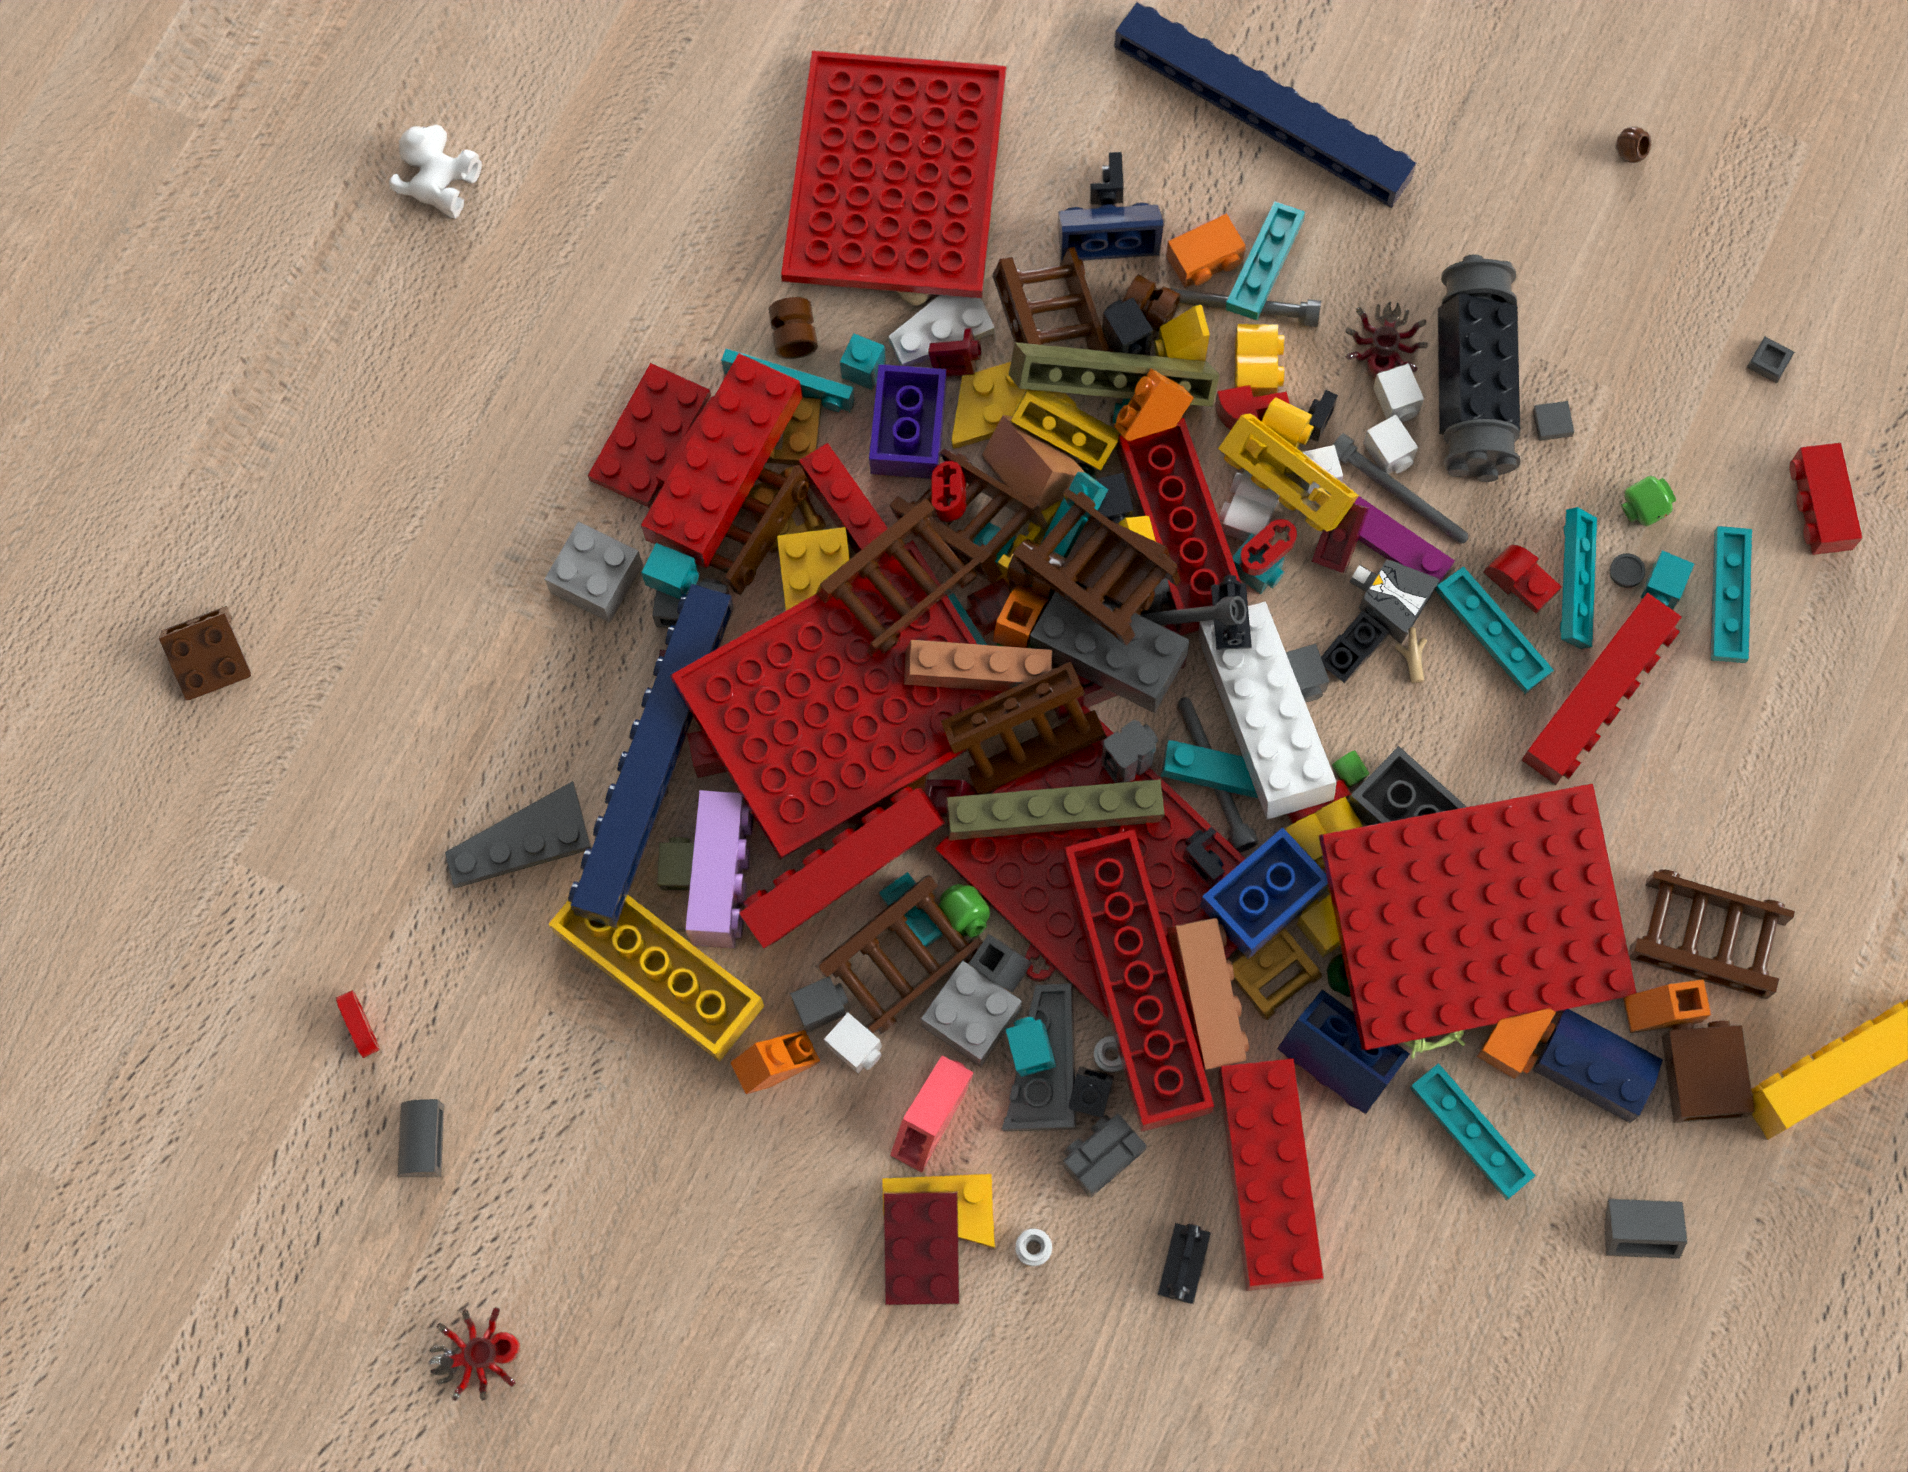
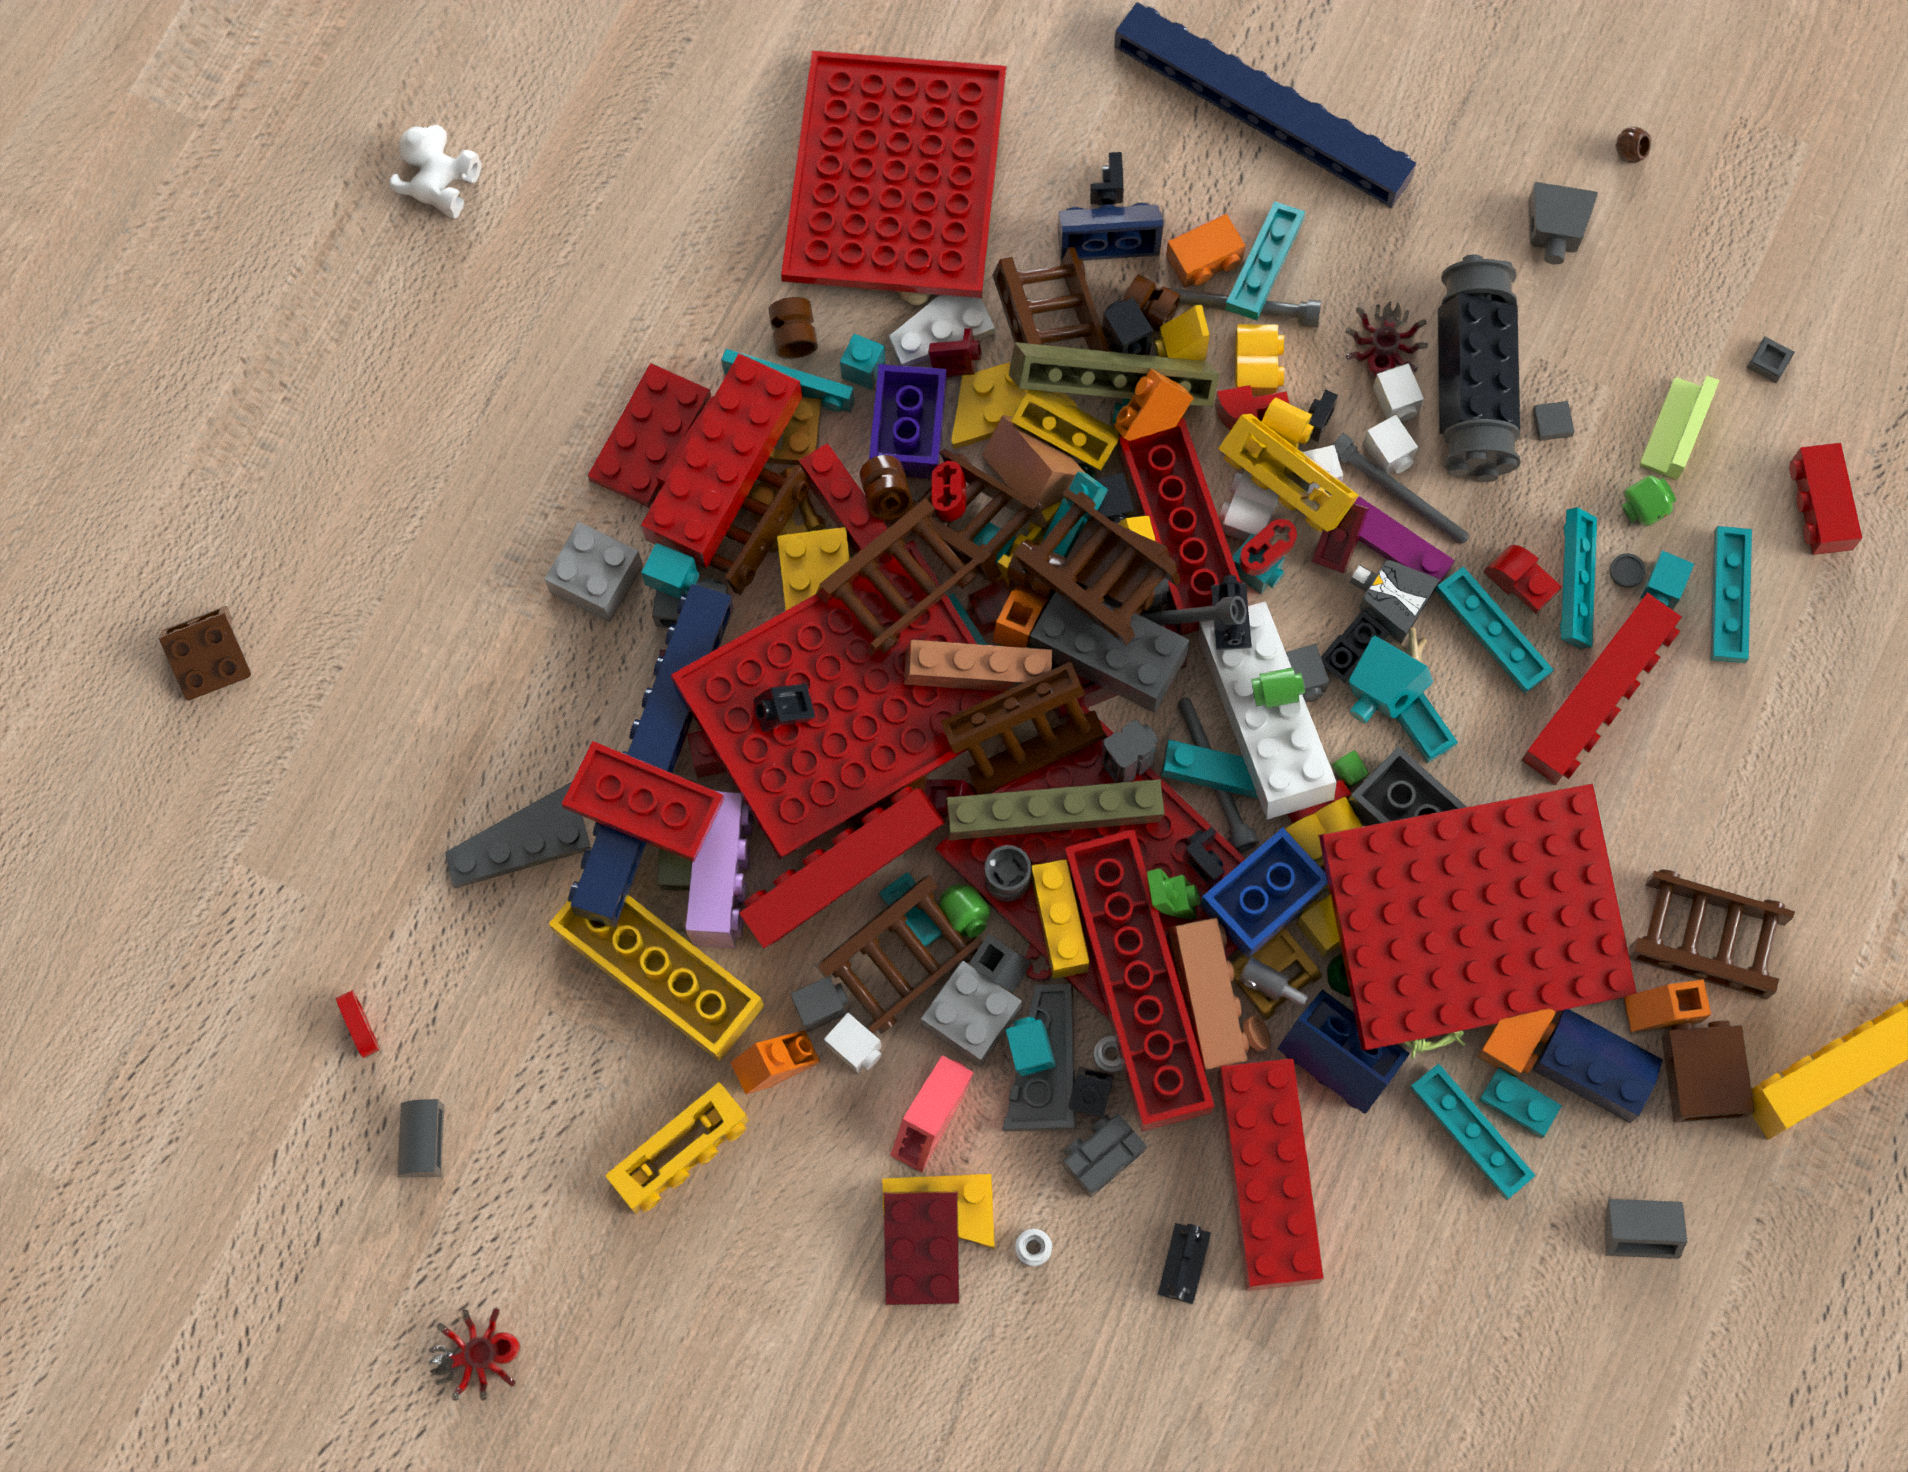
none -> red plate [561,741,724,862]
none -> yellow brick [605,1082,749,1214]
none -> black bracket [754,684,816,732]
none -> reddish brown wheel [860,455,912,521]
none -> dark grey wheel [985,845,1031,902]
none -> yellow brick [1031,859,1089,979]
none -> bright green slope [1147,868,1200,920]
none -> flat silver piece [1238,957,1308,1007]
none -> nougat piece [1243,1015,1271,1052]
none -> bright green brick [1251,667,1305,709]
none -> teal torso [1349,635,1433,724]
none -> teal tile [1396,693,1458,764]
none -> teal plate [1479,1067,1562,1138]
none -> dark grey torso [1528,182,1598,265]
none -> yellowish green panel [1640,376,1720,480]

